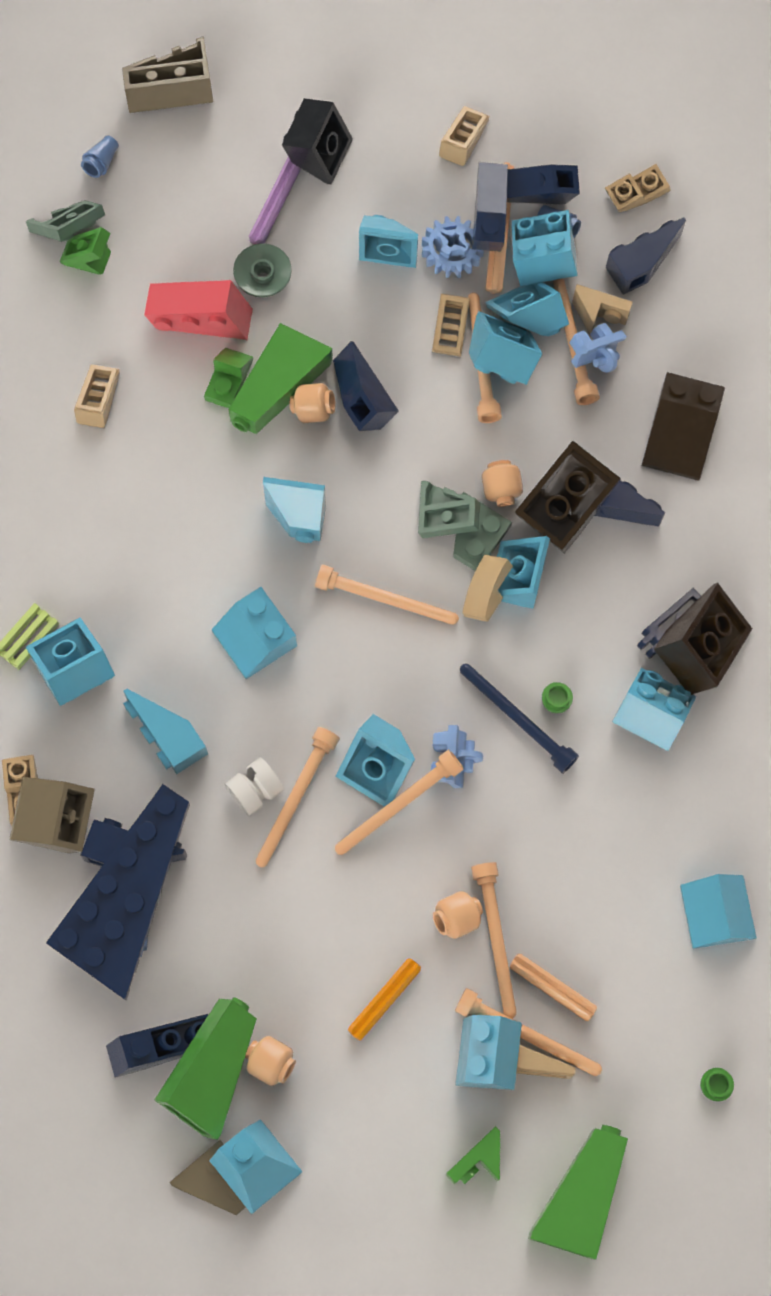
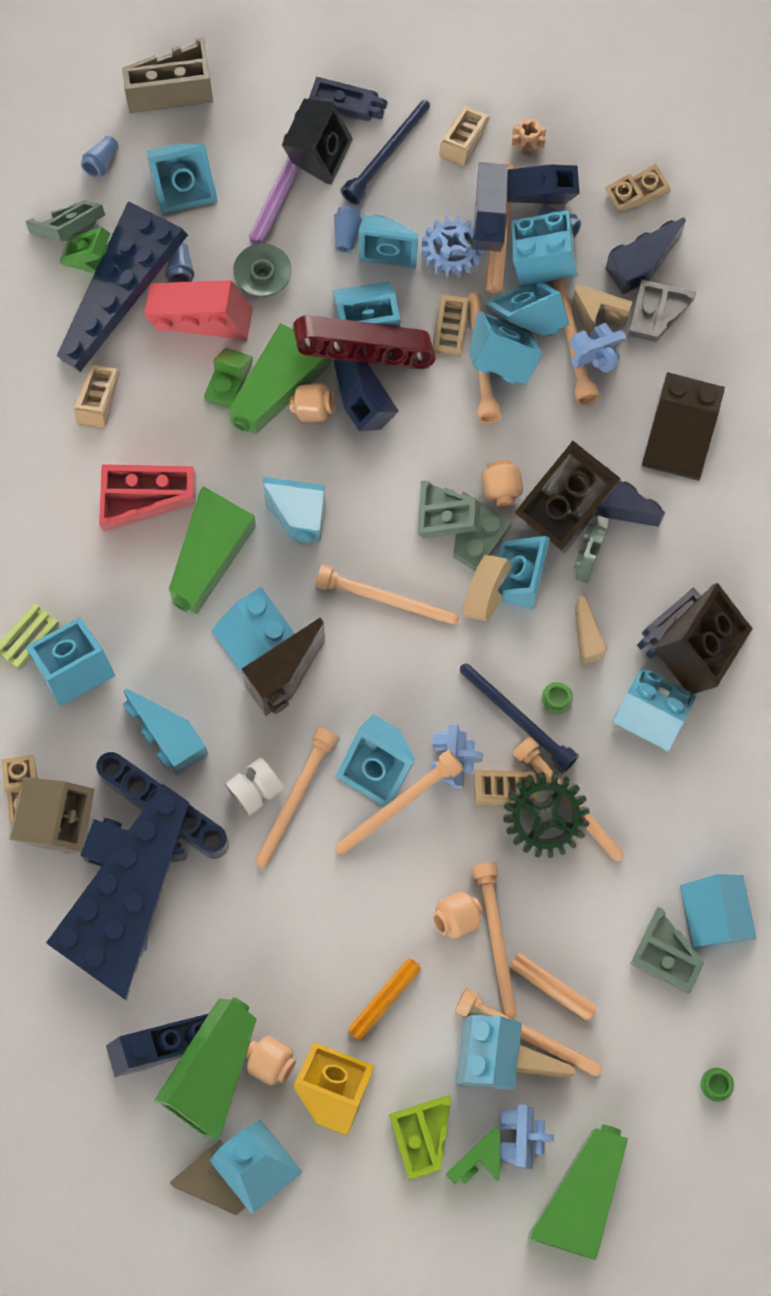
none -> dark blue wing [56,201,188,372]
none -> dark blue beam [96,752,229,859]
none -> coral wedge [99,464,197,531]
none -> medium azure slope [146,144,218,214]
none -> medium blue cone [165,243,195,283]
none -> bright green slope [169,486,256,614]
none -> dark brown slope [241,617,325,716]
none -> dark red beam [293,315,436,369]
none -> yellow slope [293,1042,374,1136]
none -> dark blue hinge [309,76,388,121]
none -> medium azure slope [332,281,400,327]
none -> medium blue cone [334,206,362,252]
none -> dark blue piece [340,100,430,205]
none -> lime wing [389,1095,451,1181]
none -> tan slope [473,770,538,806]
none -> light blue hips [500,1104,554,1169]
none -> dark green gear [503,771,590,858]
none -> light nougat gear [511,118,546,155]
none -> light nougat piece [512,737,624,861]
none -> sand green wing [573,515,610,583]
none -> tan slope [575,595,607,666]
none -> flat silver wing [628,279,696,342]
none -> sand green wing [630,907,704,994]

